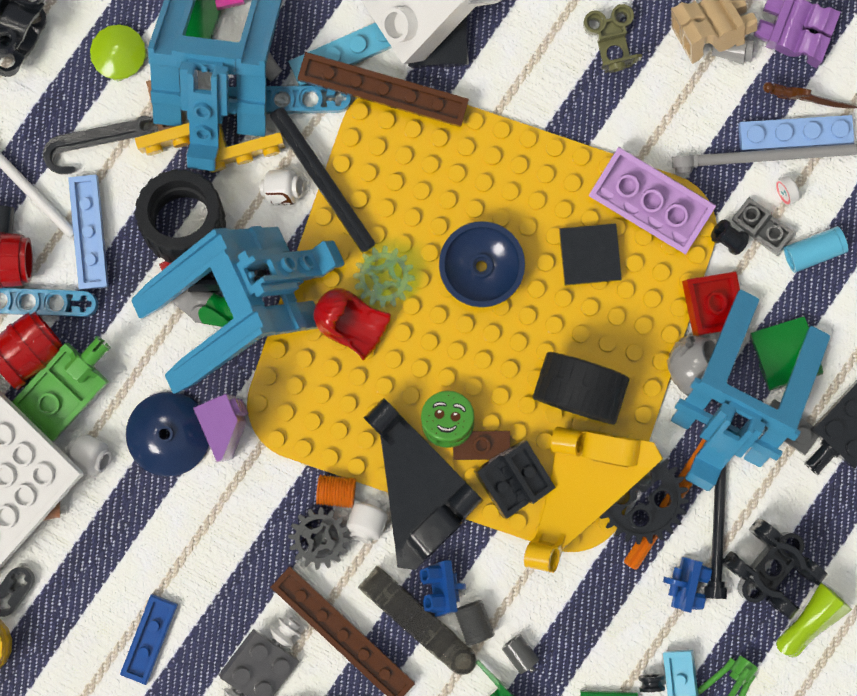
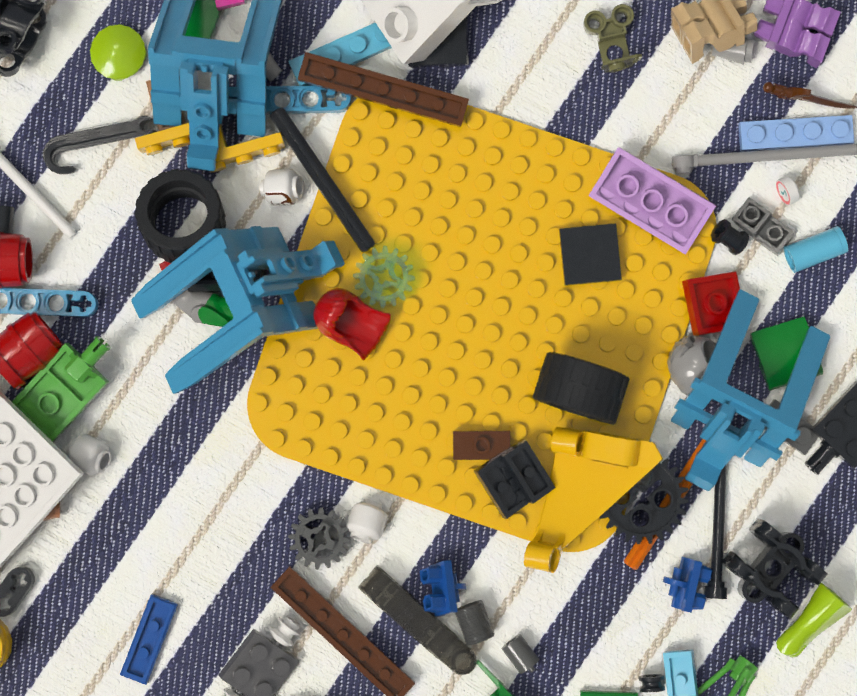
light blue plate [68,174,109,290] -> none
dark blue dish [126,392,209,477] -> none
medium lavender slope [193,394,249,462] -> none
orange piece [316,474,356,509] -> none
black panel [363,398,483,570] -> none
bright green head [421,391,474,448] -> none
dark blue dish [439,221,525,308] -> none

